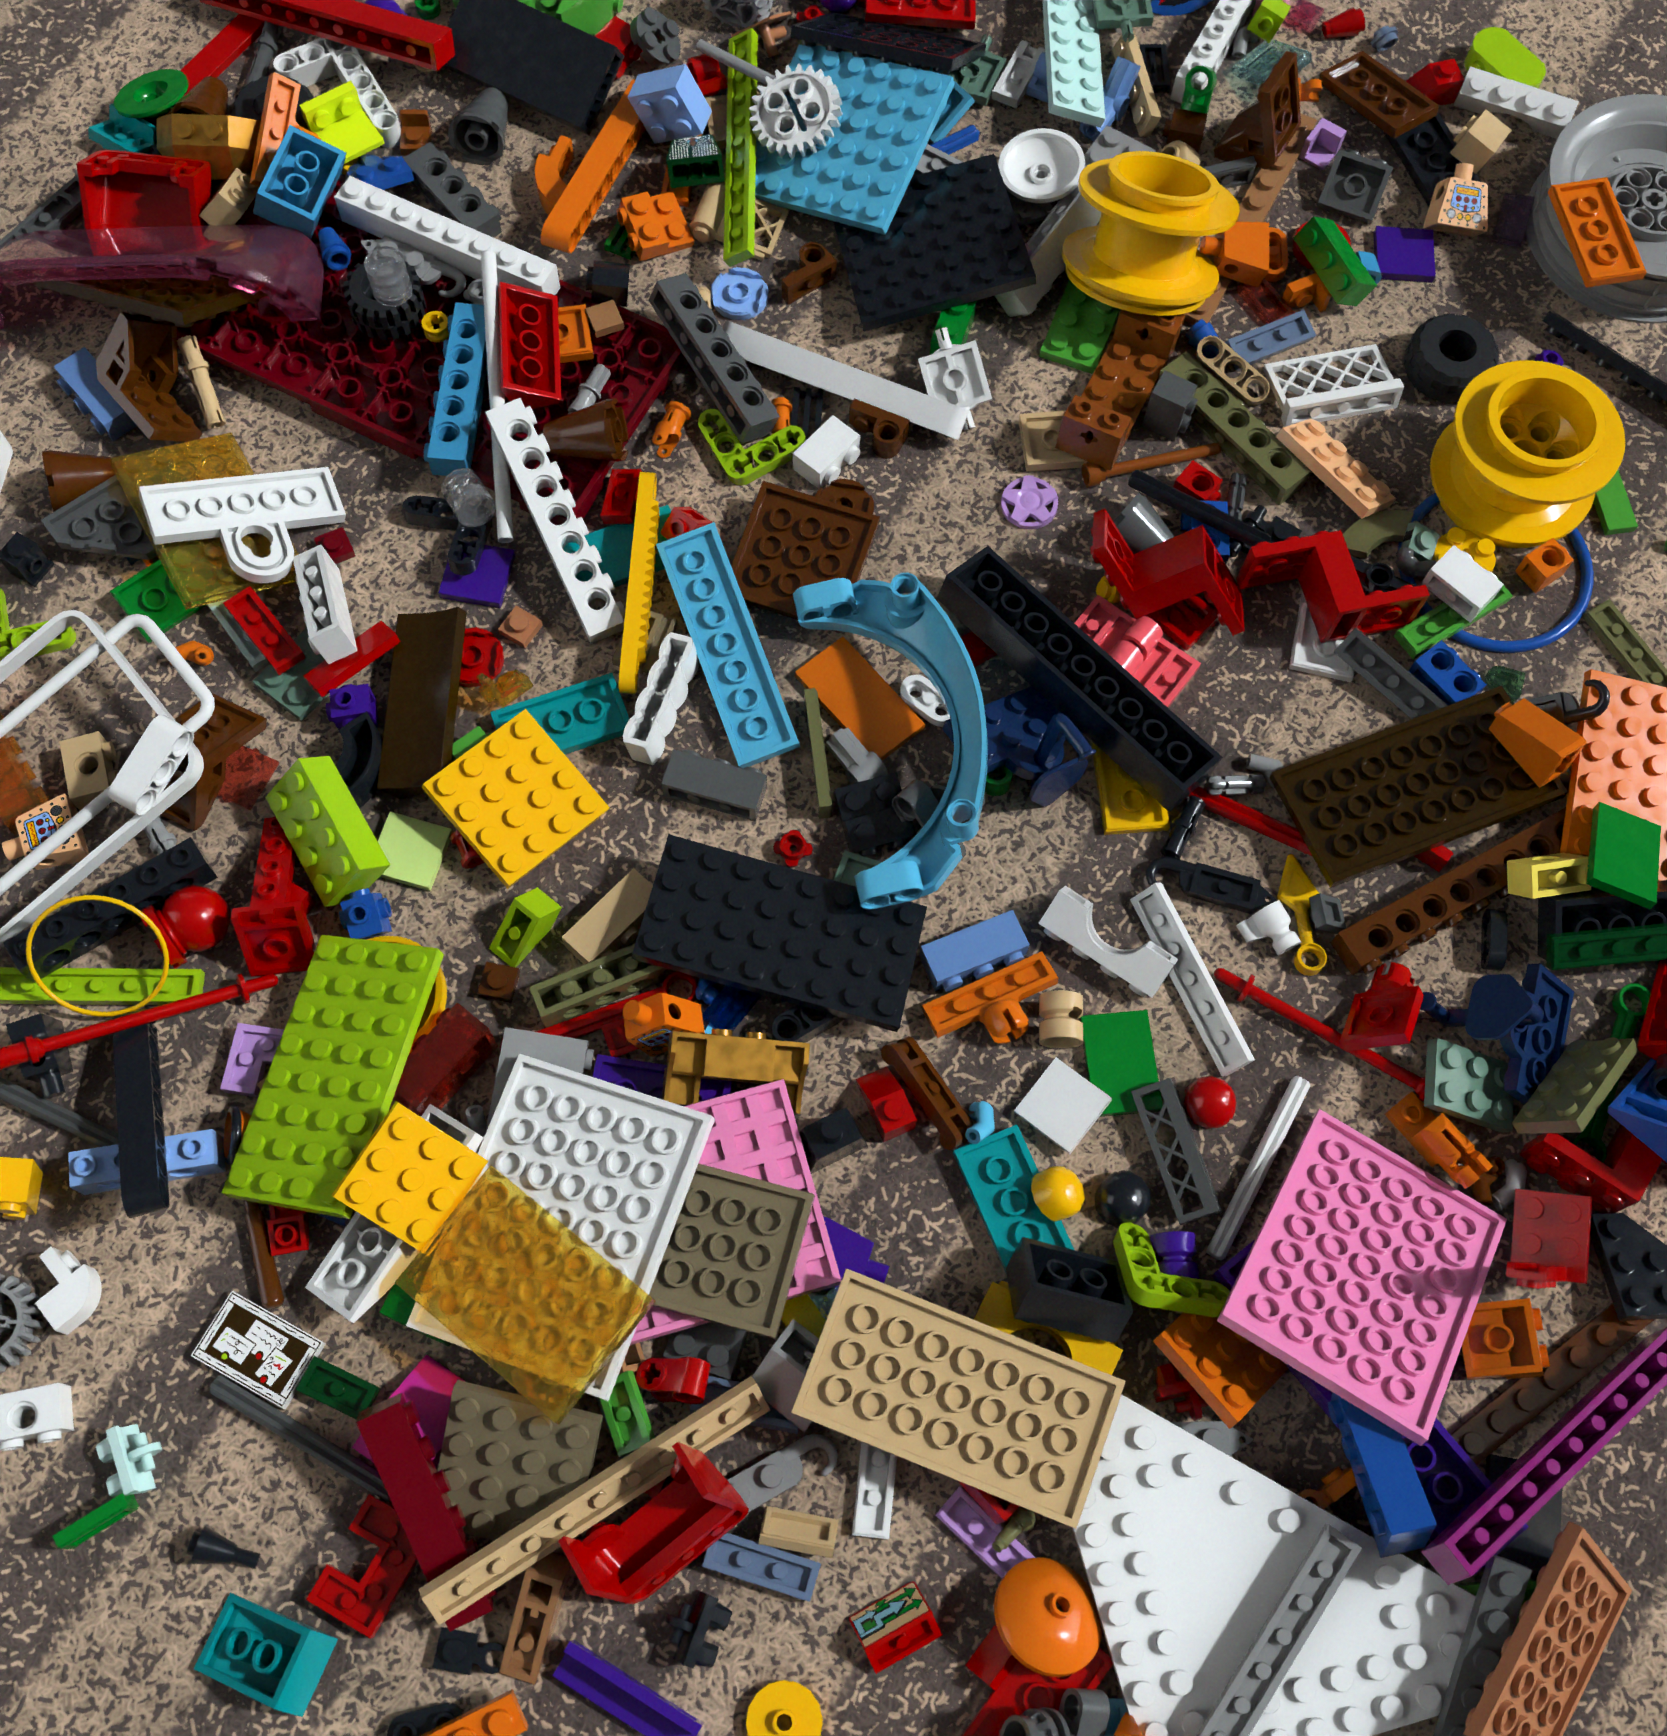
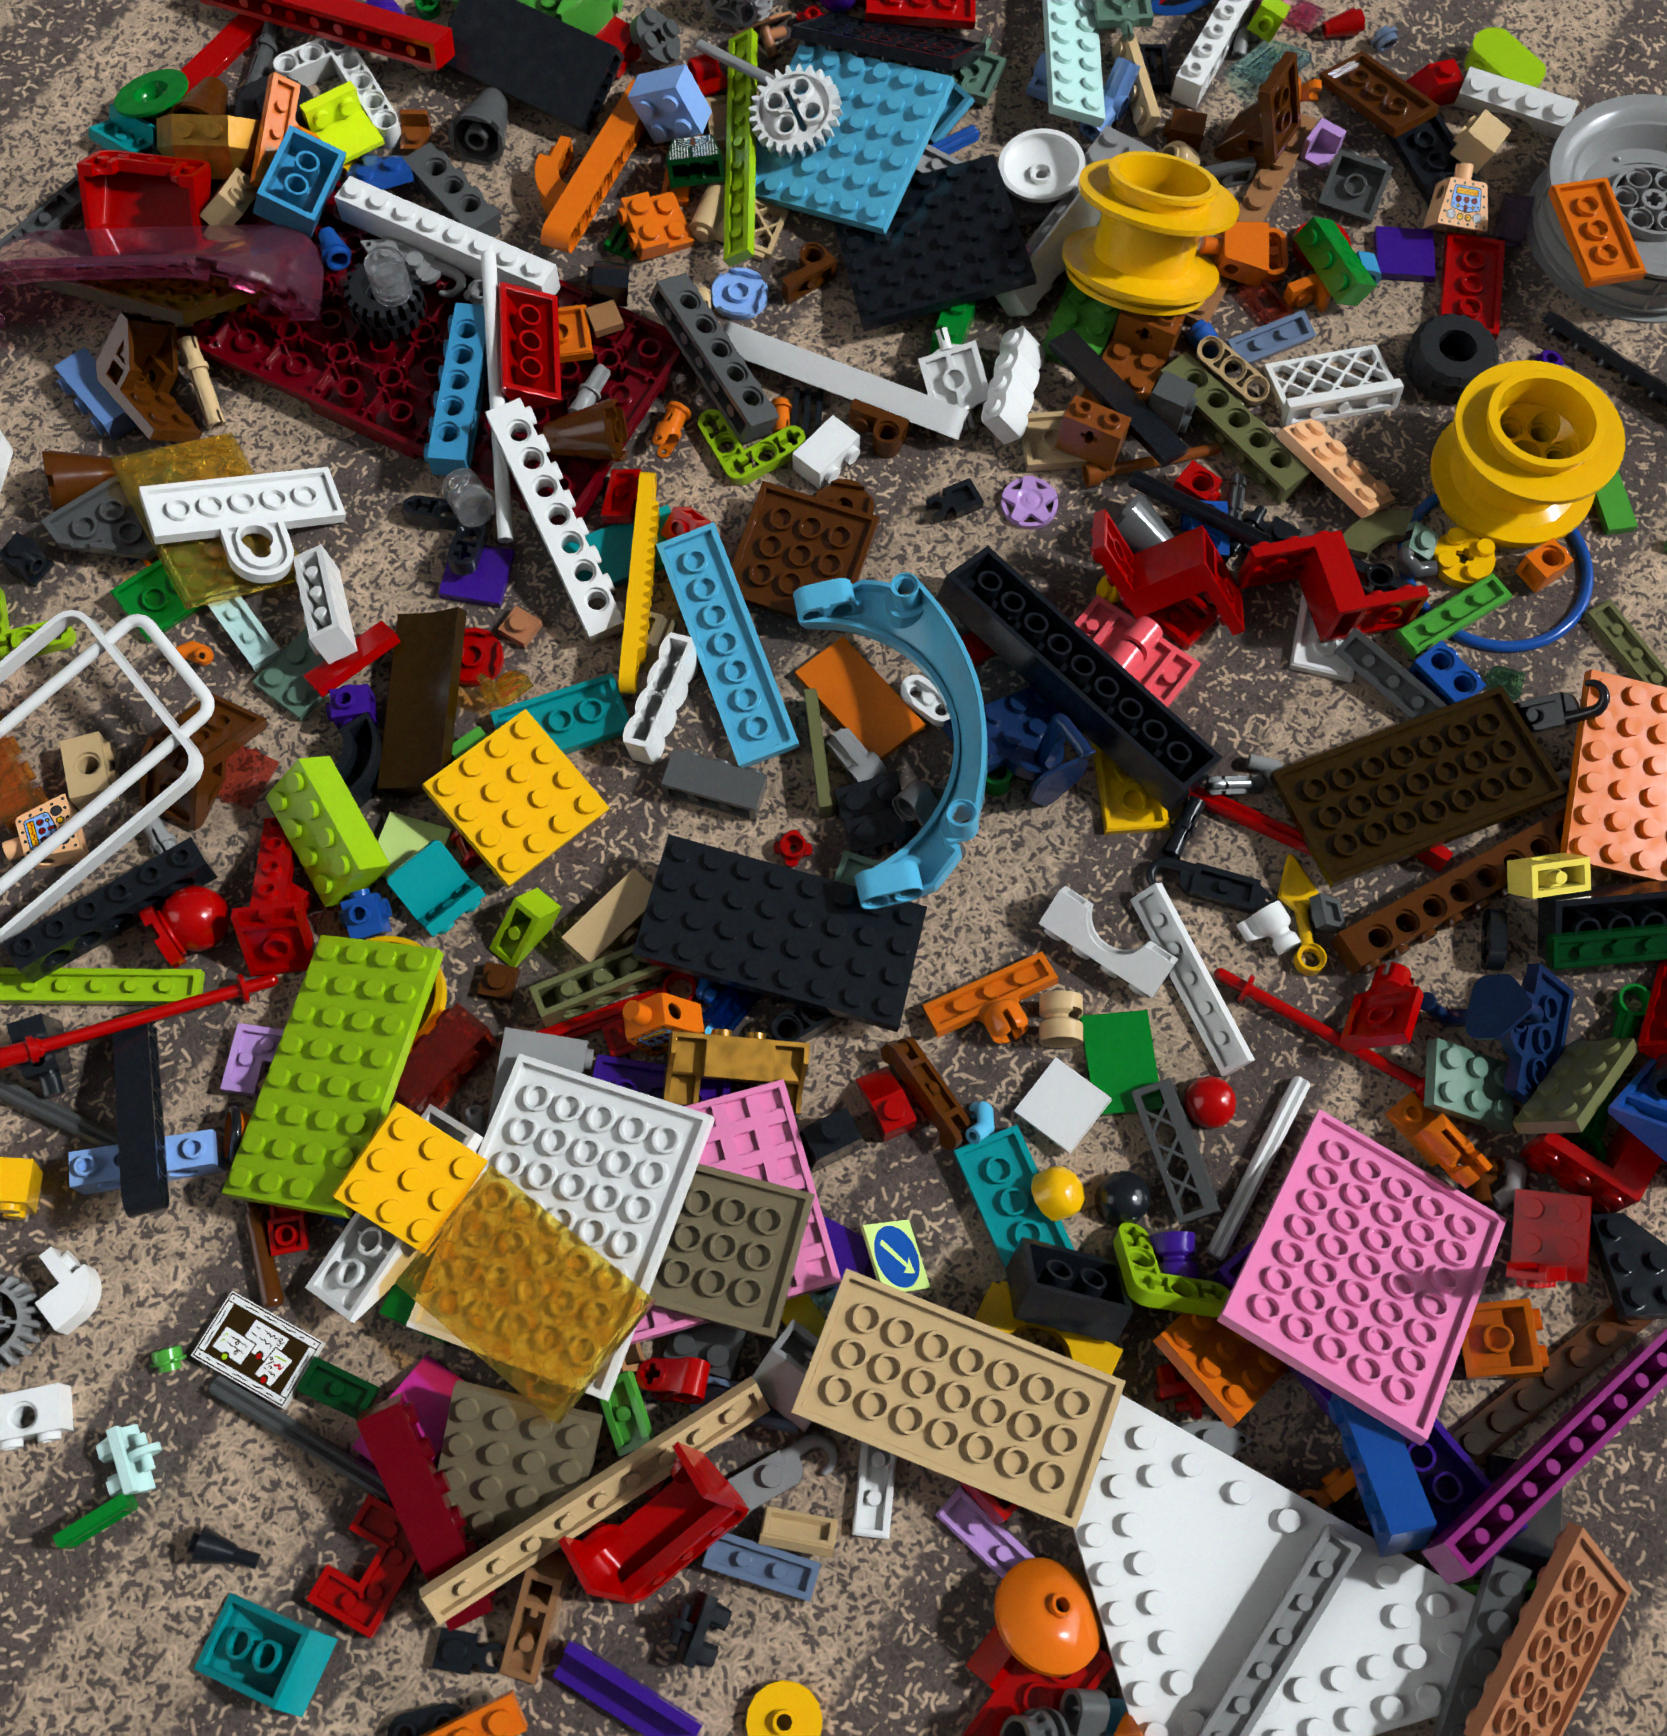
yellow piece [26,895,169,1017] -> none
white beam [109,715,194,816] -> none
red plate [223,586,306,675] -> none
dark red plate [314,527,356,564] -> none
yellow bush [421,311,450,342] -> none
panel [849,1581,942,1674] -> none
medium blue brick [919,910,1030,992] -> none
white plate [991,40,1045,109] -> none
olive piece [992,1506,1036,1553] -> none
green piece [1180,66,1217,114] -> none
white brick [1421,545,1504,623] -> none
orange slope [1489,698,1587,788] -> none
green tile [1587,802,1661,909] -> none
none -> bright green plate [149,1344,187,1374]
none -> teal bracket [386,839,486,937]
none -> piece [861,1220,931,1292]
none -> black plate [926,478,984,523]
none -> white brick [981,326,1045,445]
none -> black tile [1048,328,1188,467]
none -> red plate [1438,232,1505,341]

